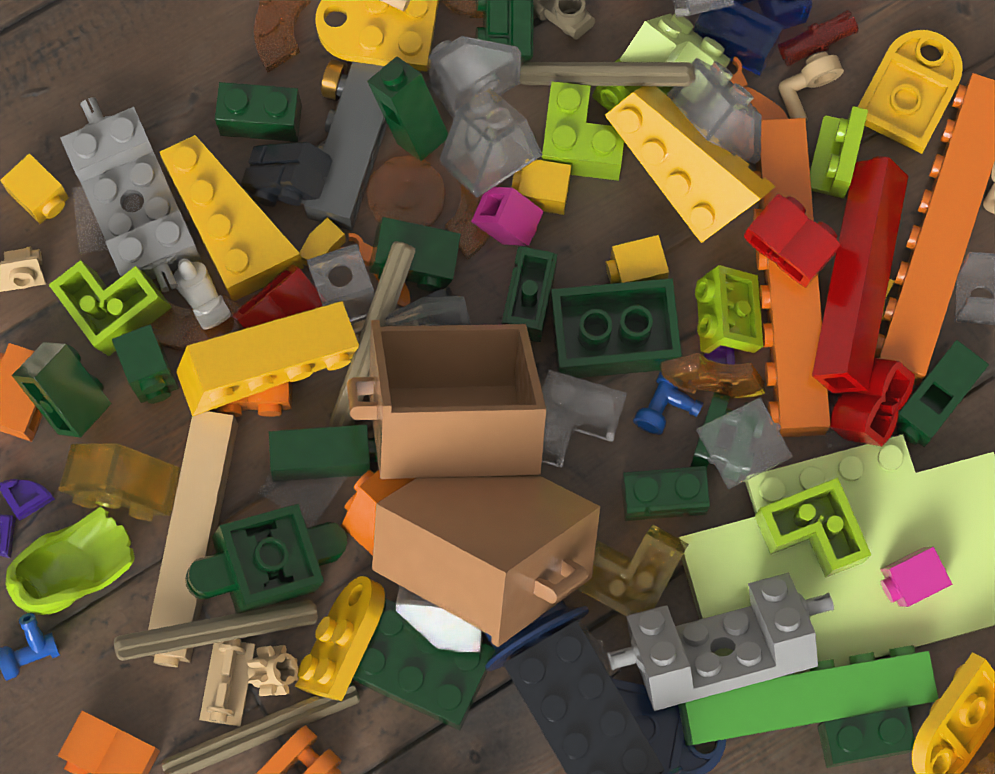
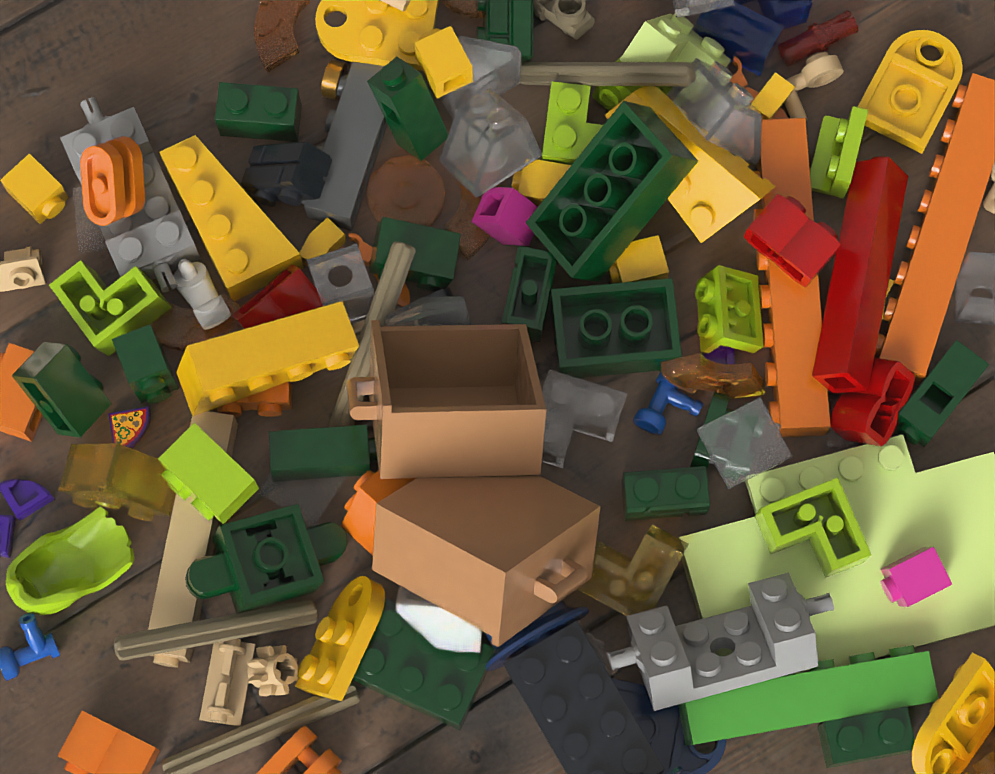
none -> orange brick [80,136,145,226]
none -> tile [108,406,151,455]
none -> lime brick [158,423,259,524]
none -> yellow brick [414,26,473,98]
none -> dark green brick [526,100,698,281]
none -> yellow piece [747,72,796,120]

